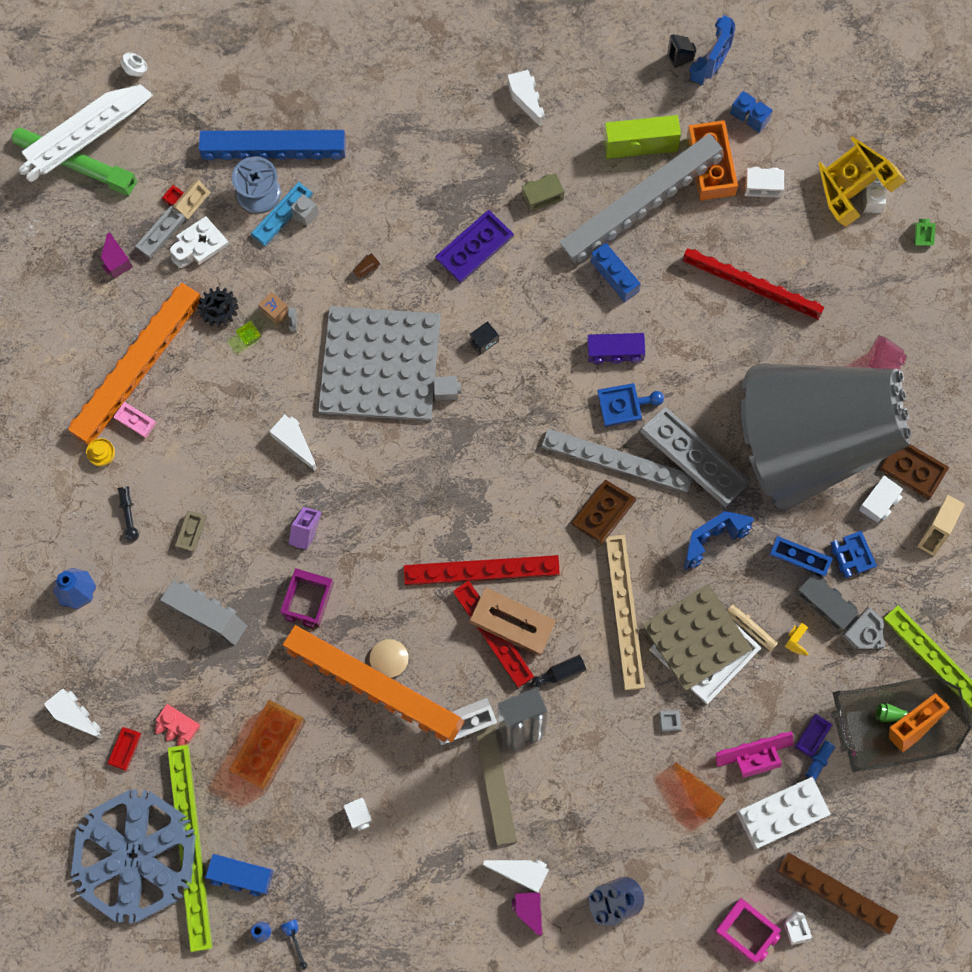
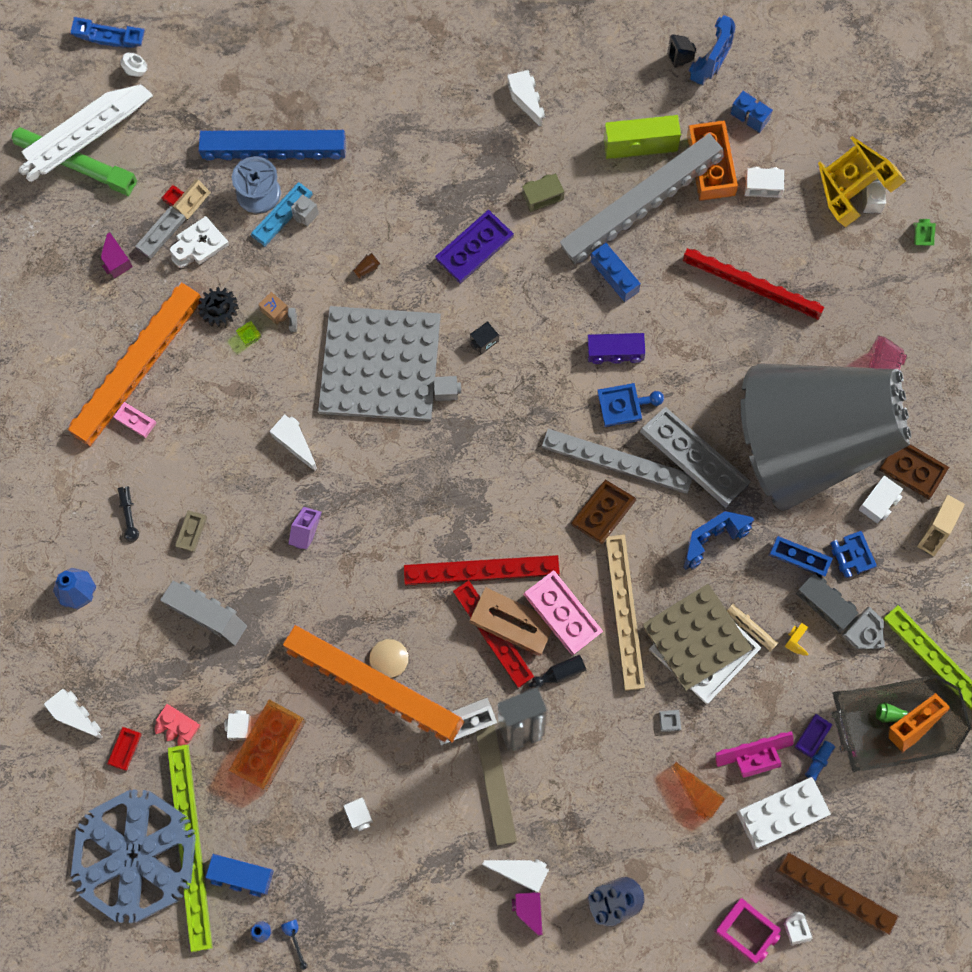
yellow plate [86,438,116,467] -> none
magenta window [280,568,334,628] -> none
none -> blue slope [70,17,145,47]
none -> white brick [225,710,251,741]
none -> bright pink plate [523,570,603,656]

